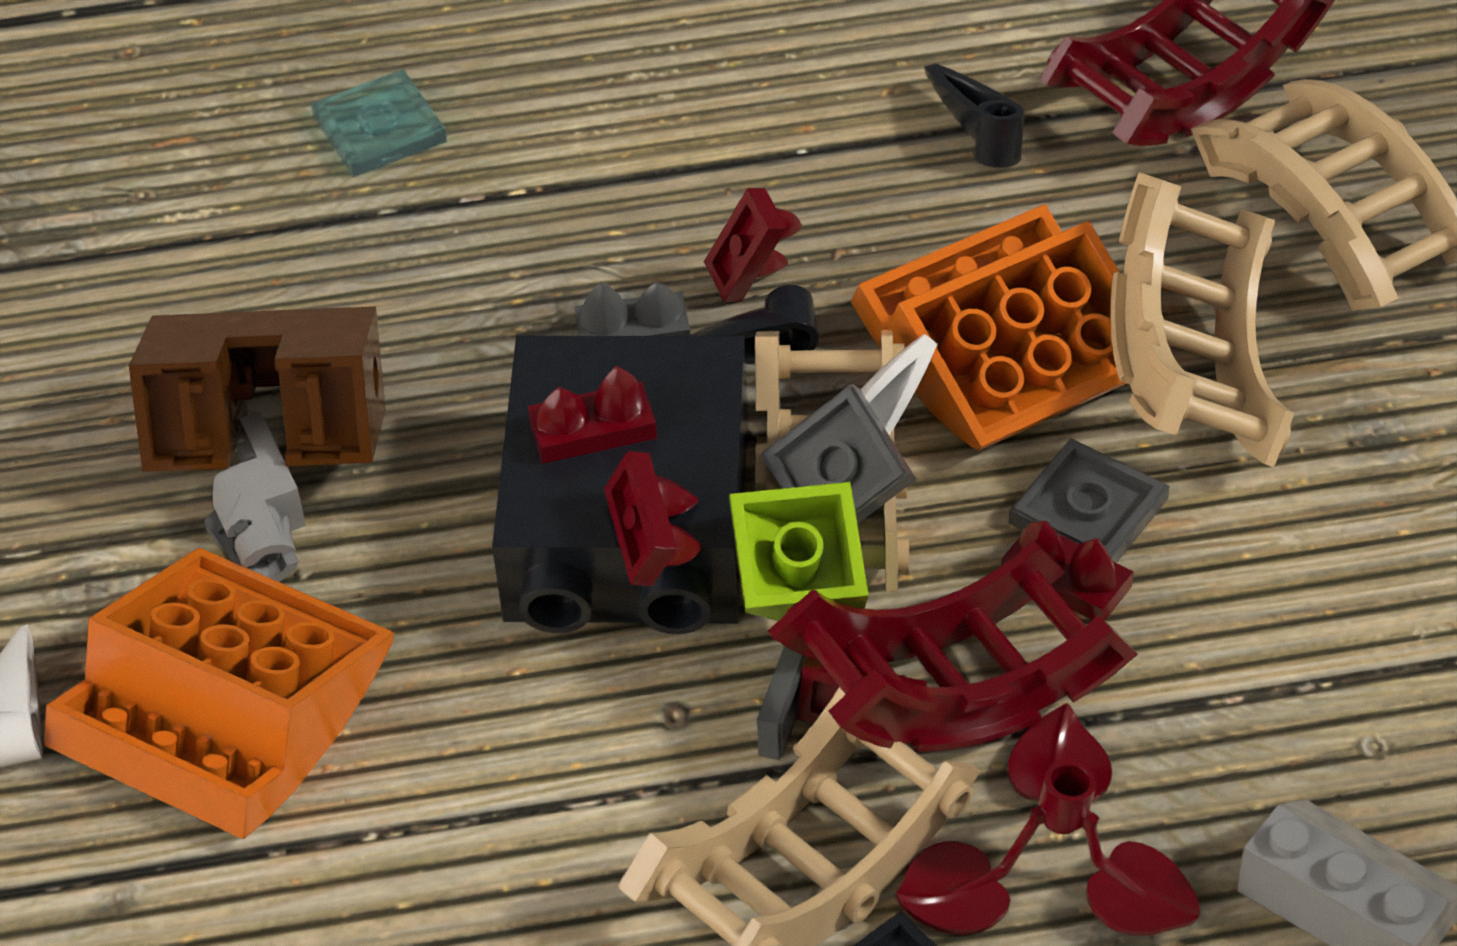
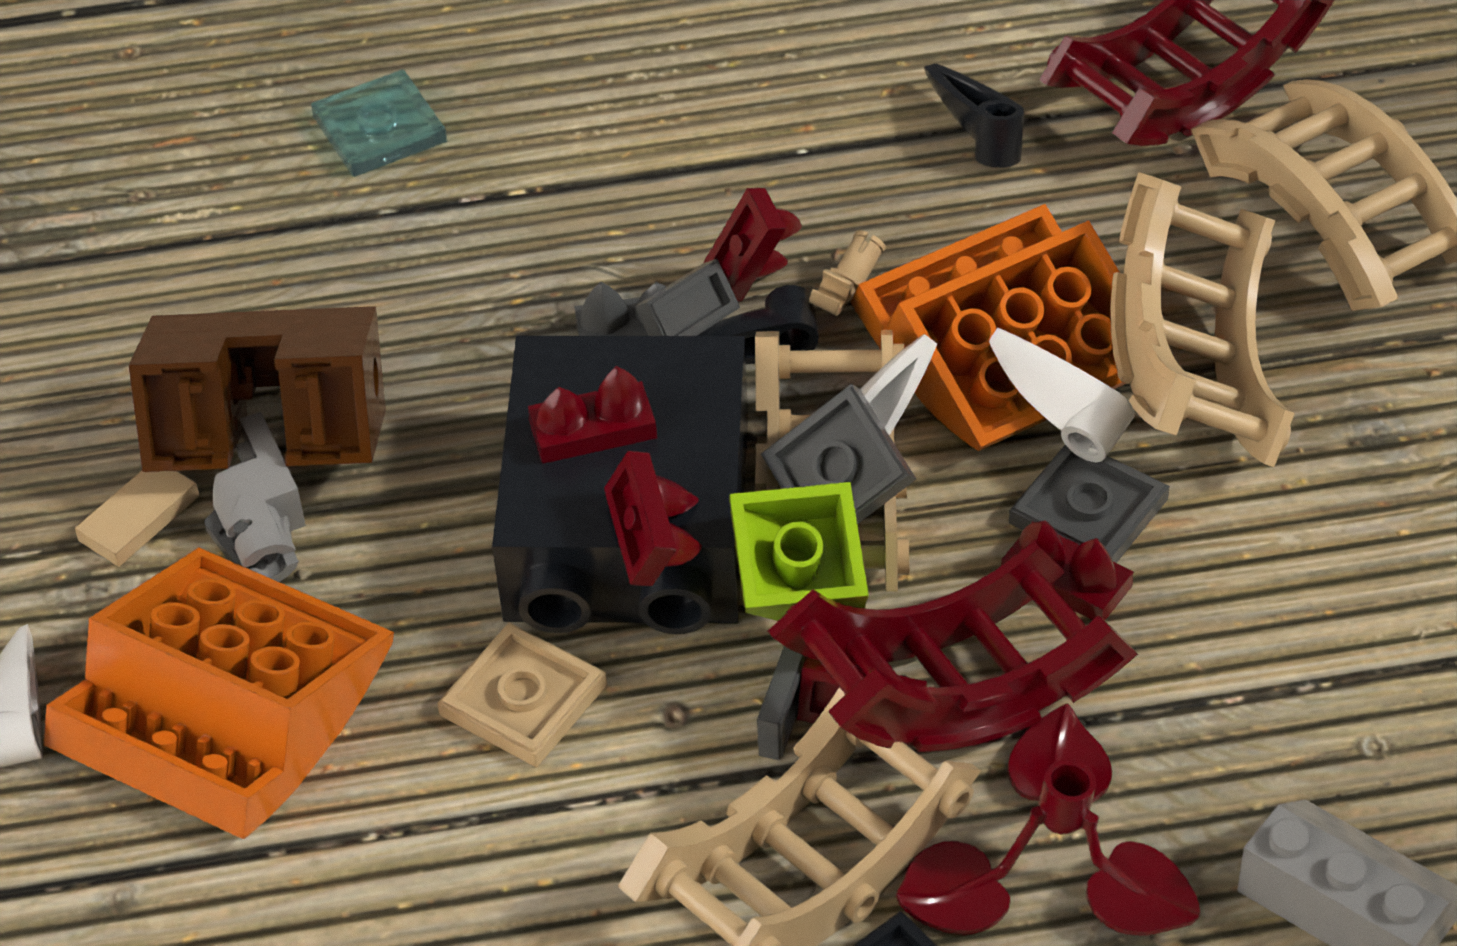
none -> tan tile [75,470,199,567]
none -> tan tile [437,622,607,768]
none -> dark grey tile [635,259,740,336]
none -> tan piece [809,230,886,316]
none -> white piece [989,327,1135,463]

